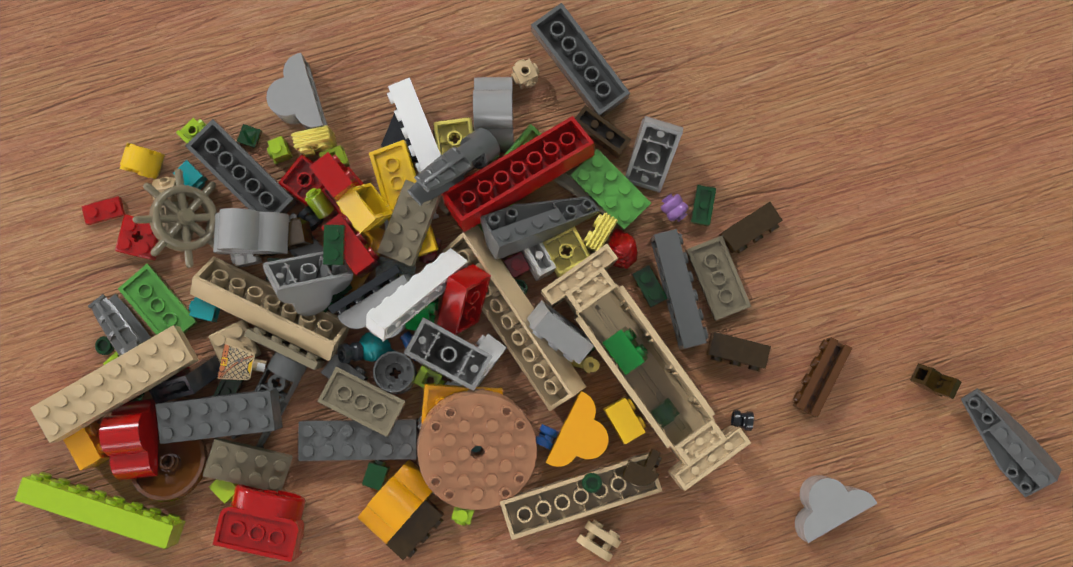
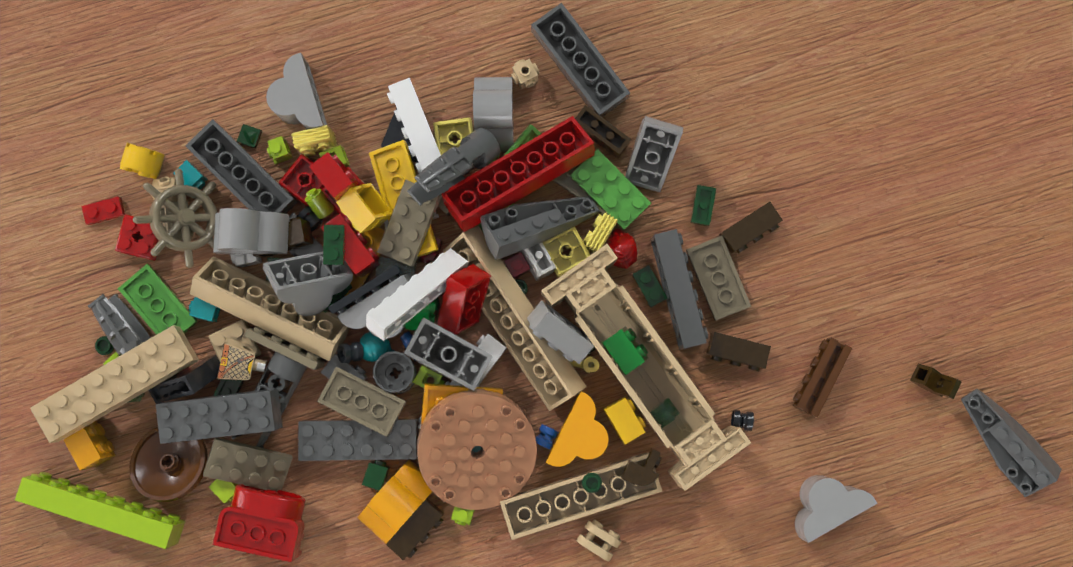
red brick [99,399,159,480] -> none
lime brick [176,118,207,143] -> none
medium lavender piece [661,194,689,222] -> none

